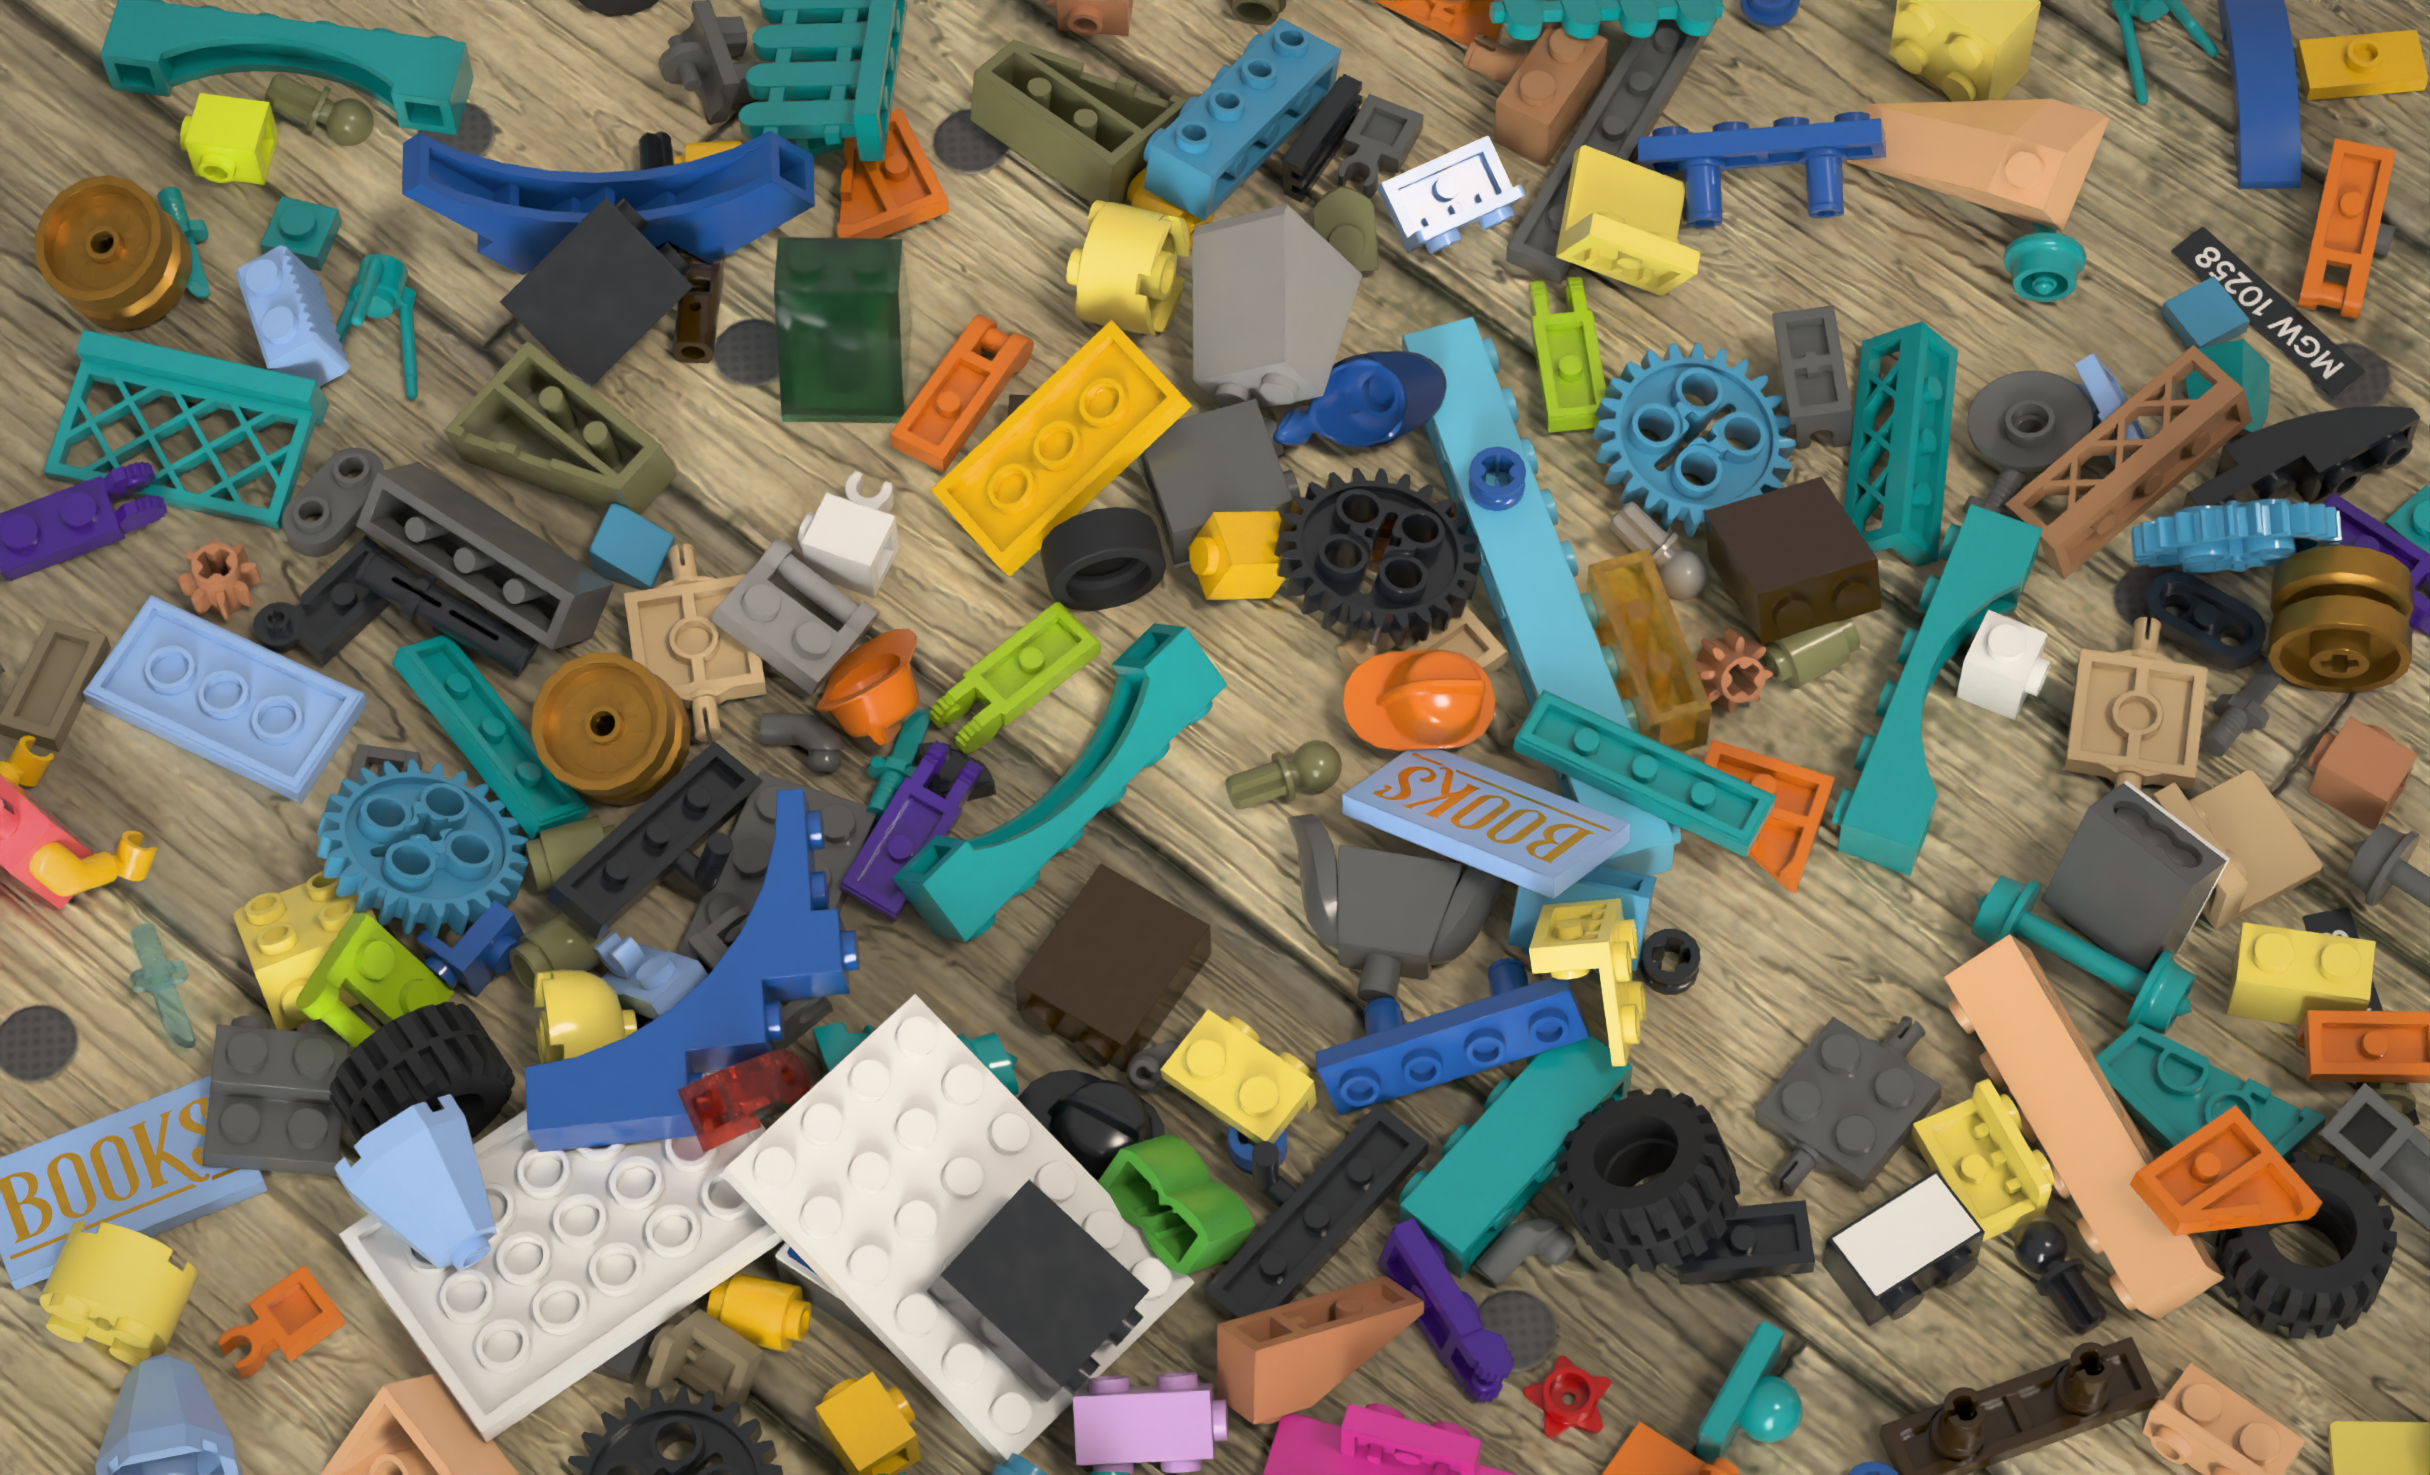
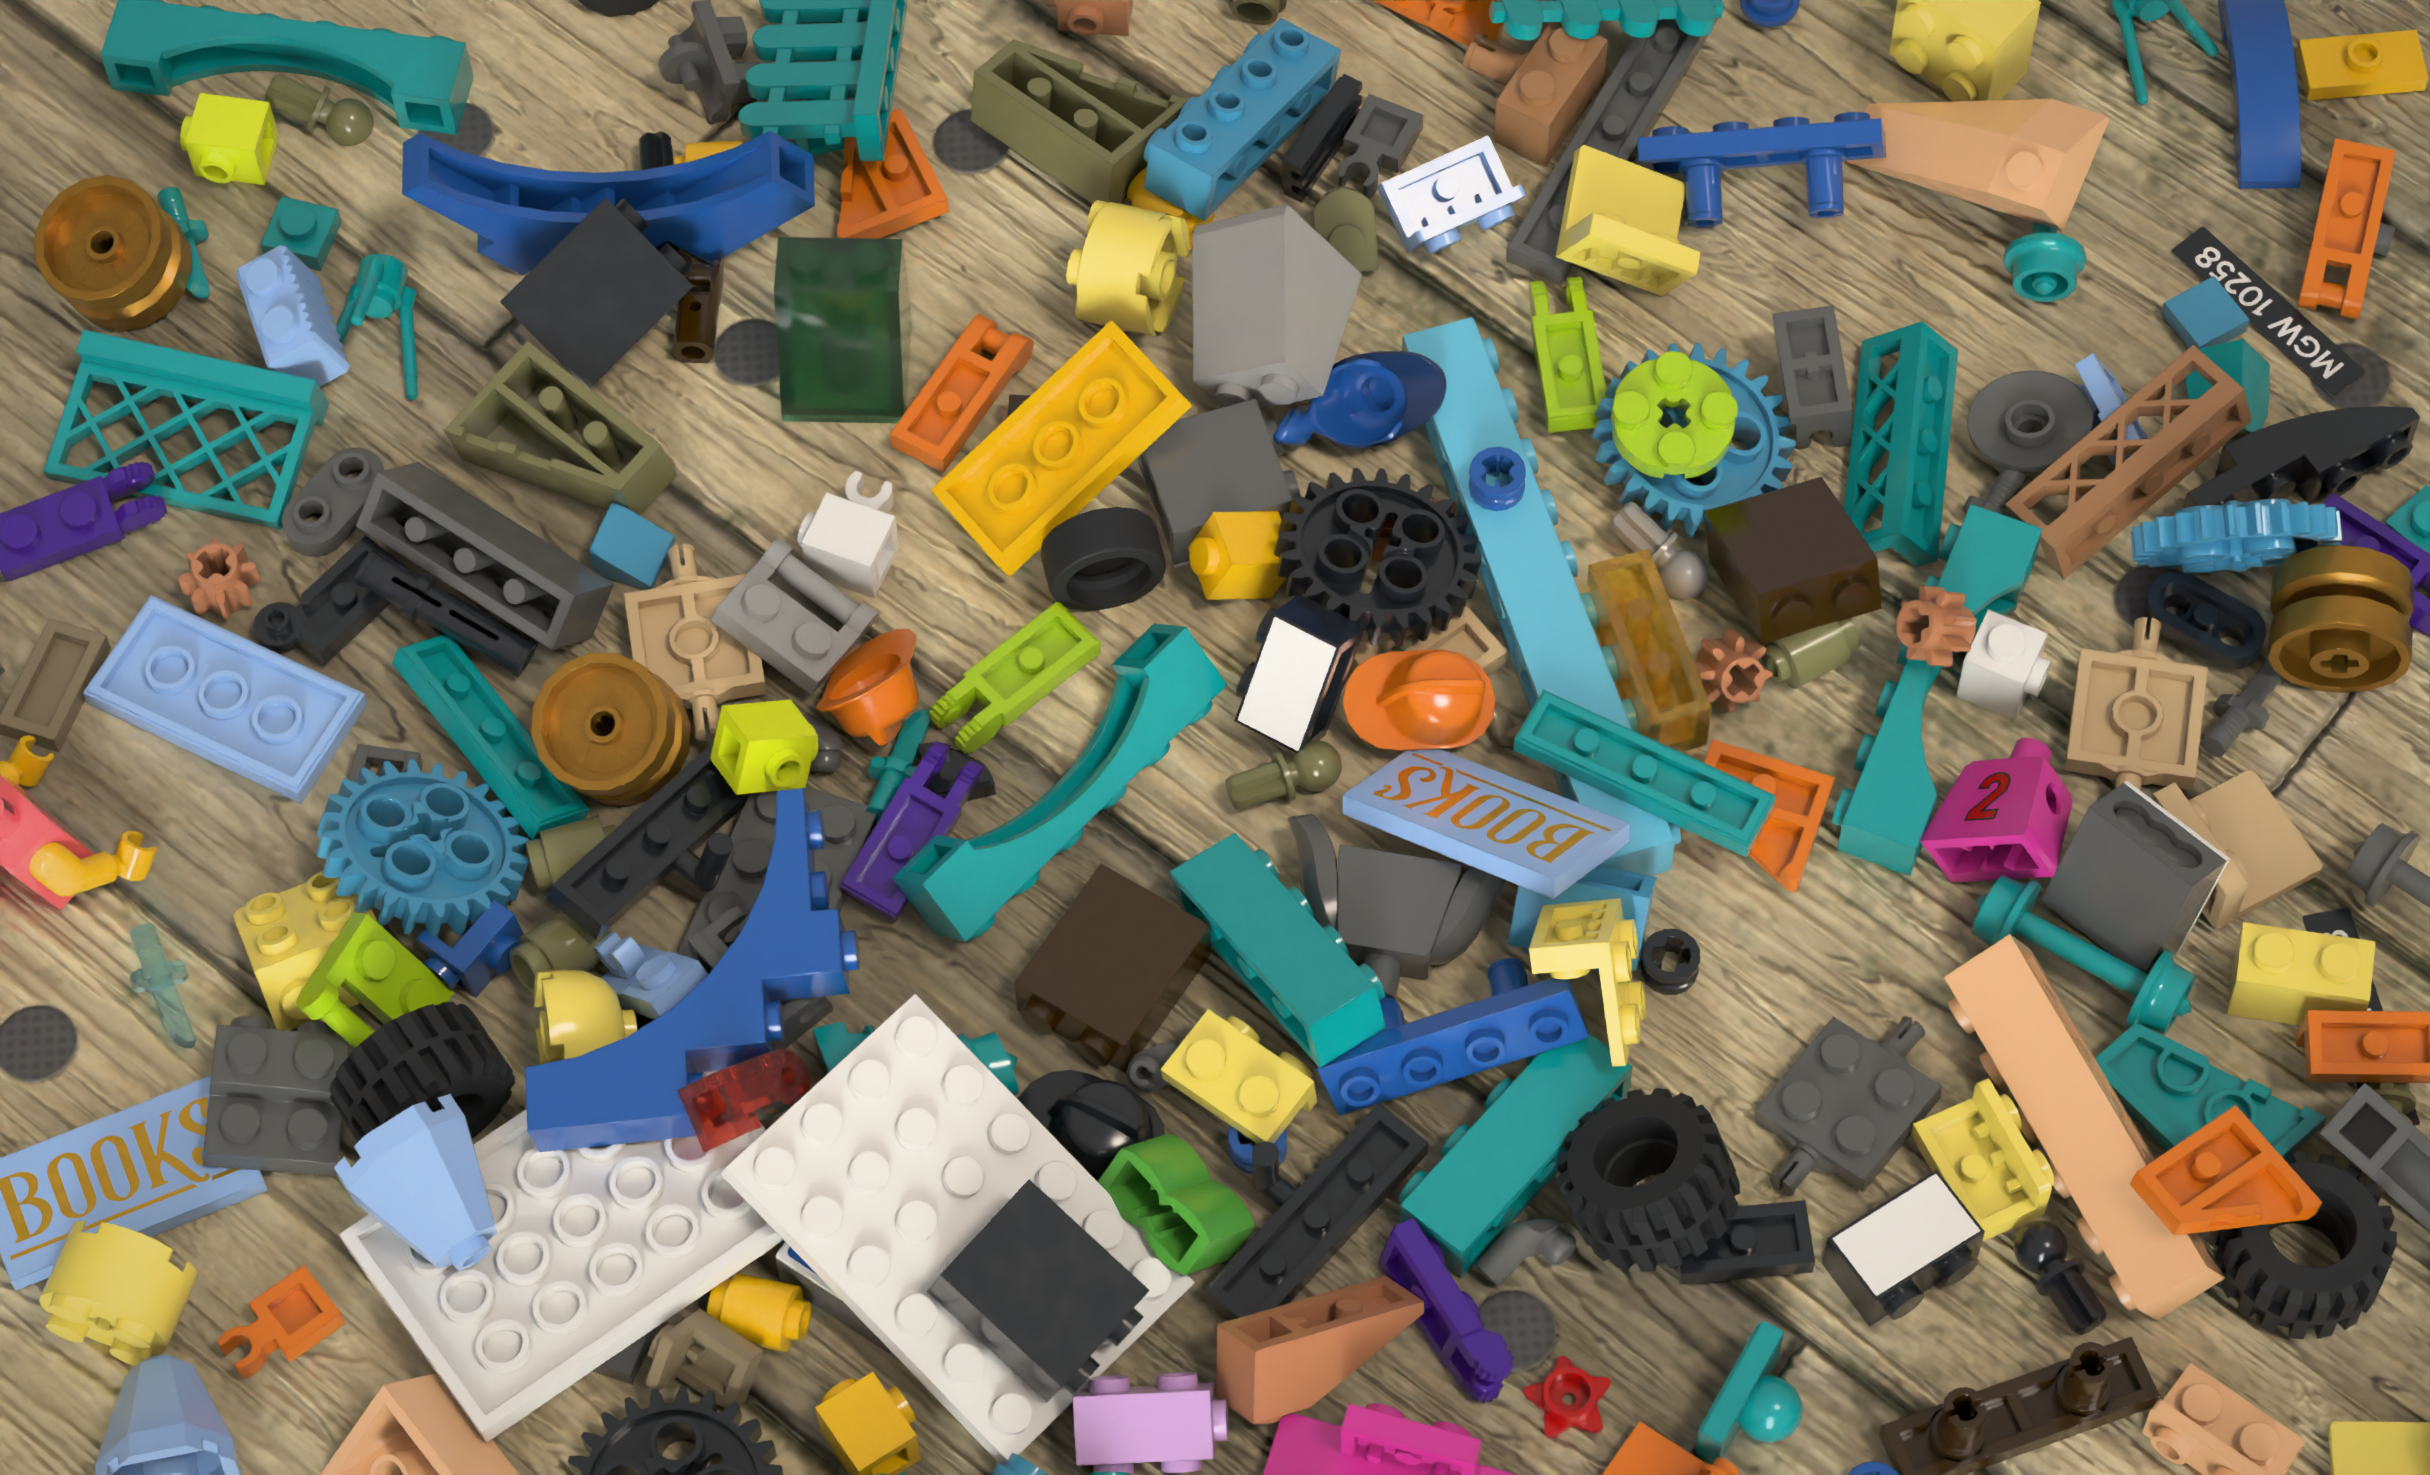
nougat brick [2308,716,2418,830] -> none
none -> neon yellow brick [710,699,818,795]
none -> teal brick [1170,833,1386,1068]
none -> brick [1234,594,1365,753]
none -> lime plate [1611,351,1738,479]
none -> nougat gear [1896,586,1977,667]
none -> dark pink torso [1920,738,2073,882]

